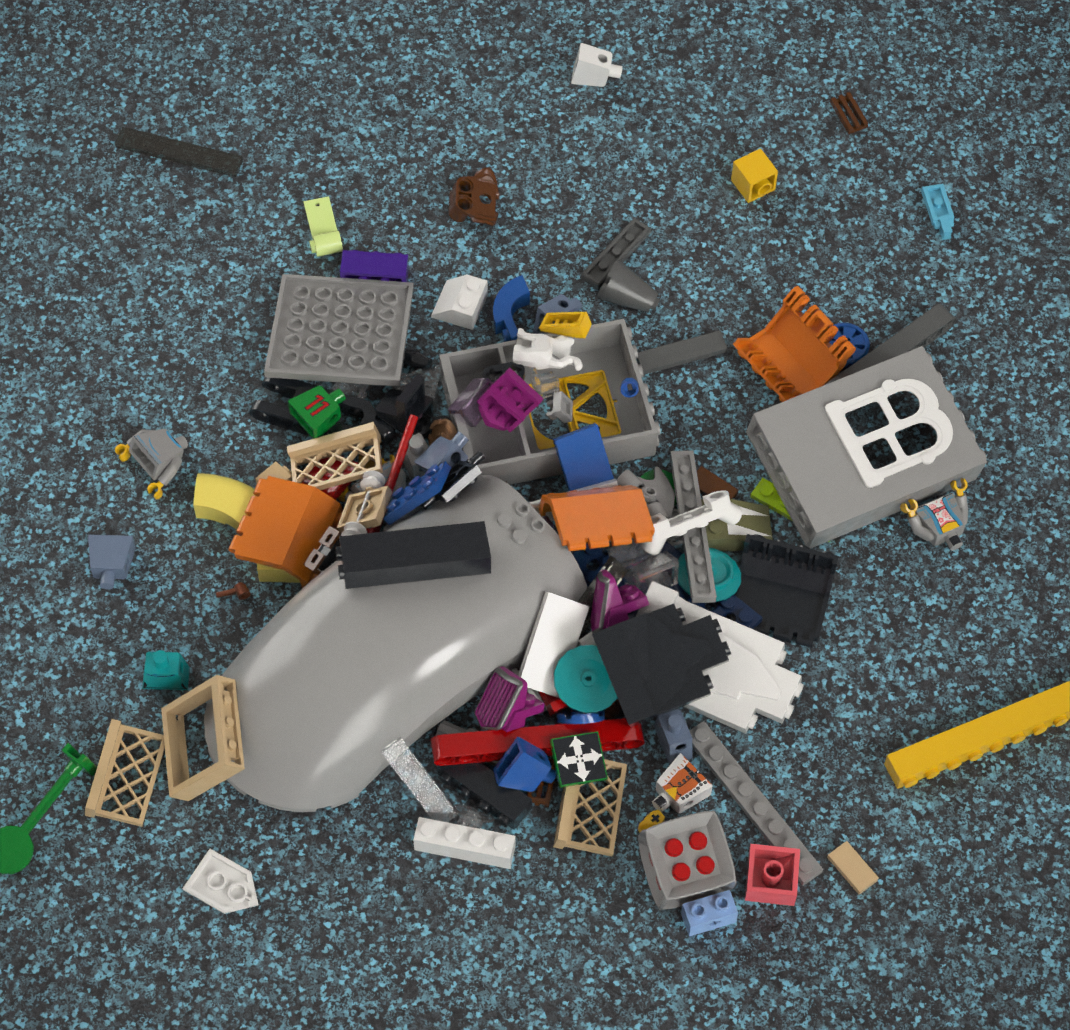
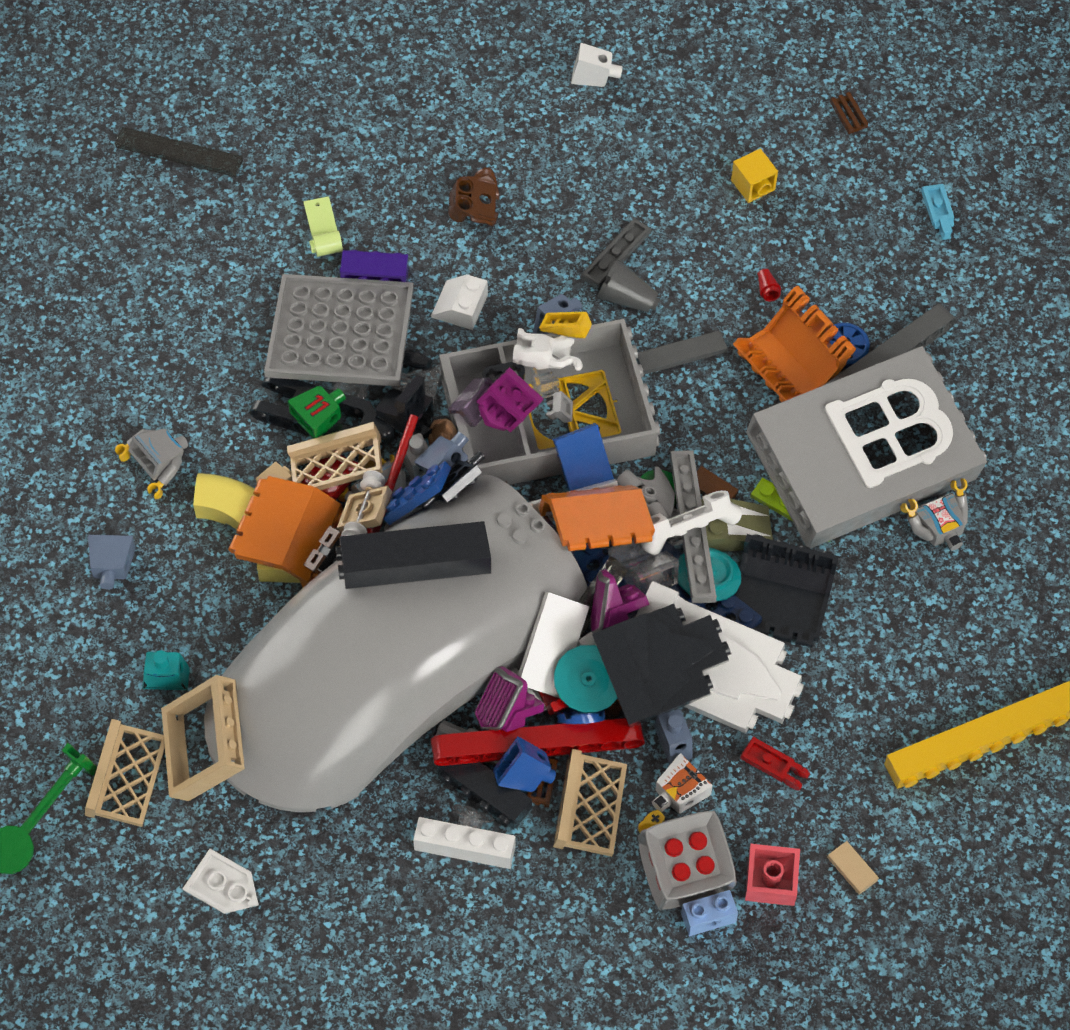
copper hand [216,582,251,600] -> none
clear tile [381,737,458,822] -> none
blue arch [493,275,530,342] -> none
tile [550,731,608,788] -> none
blue hinge [620,377,639,398] -> none
light grey plate [689,721,823,886] -> none
none -> red hinge [740,737,810,791]
none -> red cone [757,269,781,302]

